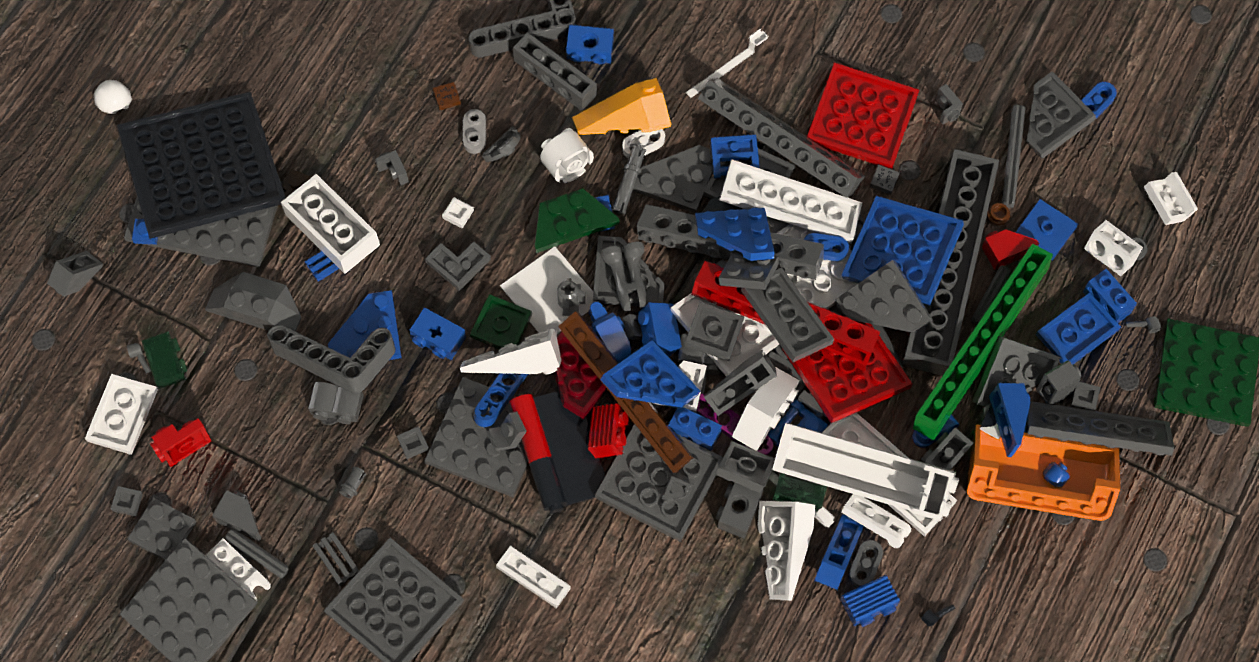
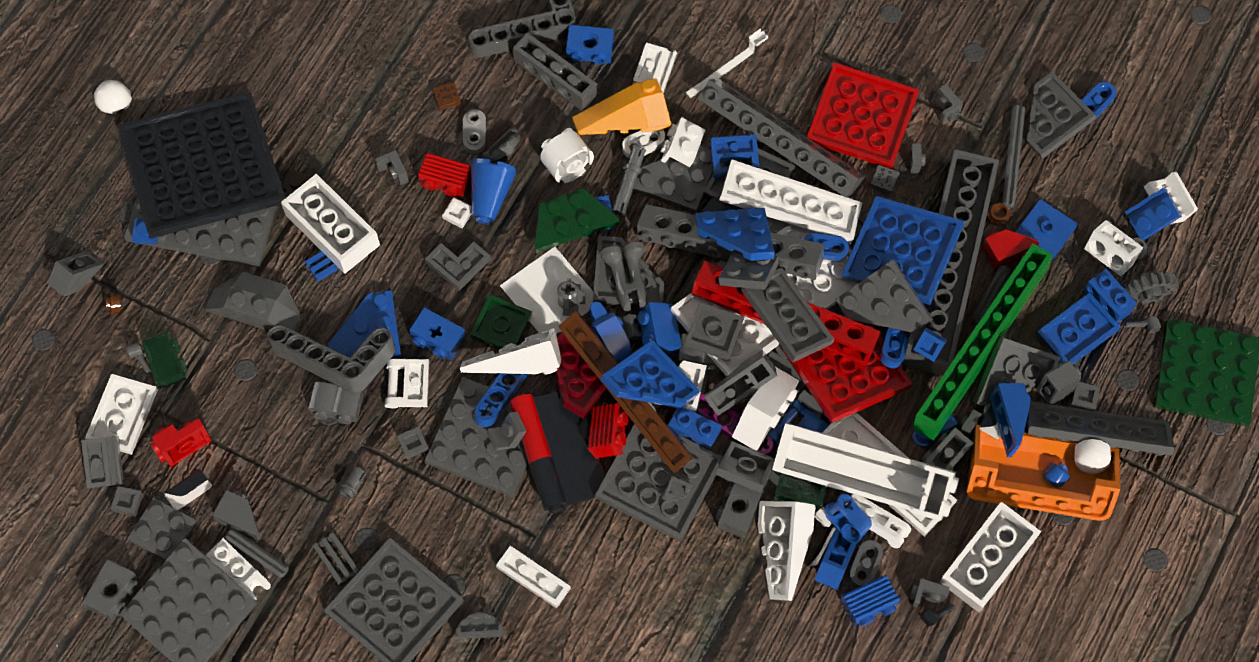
none -> dark grey plate [81,436,124,489]
none -> dark grey brick [82,560,138,621]
none -> reddish brown plate [105,292,121,315]
none -> sticker [165,470,212,510]
none -> white plate [385,359,429,408]
none -> red brick [418,152,471,197]
none -> dark grey plate [455,612,505,639]
none -> blue cone [471,158,516,224]
none -> white plate [633,43,677,94]
none -> white bracket [661,117,705,167]
none -> sticker [809,527,836,567]
none -> blue piece [824,494,872,543]
none -> blue plate [879,328,909,368]
none -> dark grey plate [909,144,926,174]
none -> dark grey bracket [910,579,950,608]
none -> blue plate [913,328,947,362]
none -> white brick [940,502,1041,612]
none -> dark grey plate [959,409,982,440]
none -> white hair [1074,439,1111,474]
none -> blue plate [1125,187,1182,241]
none -> dark grey gear [1126,271,1179,303]

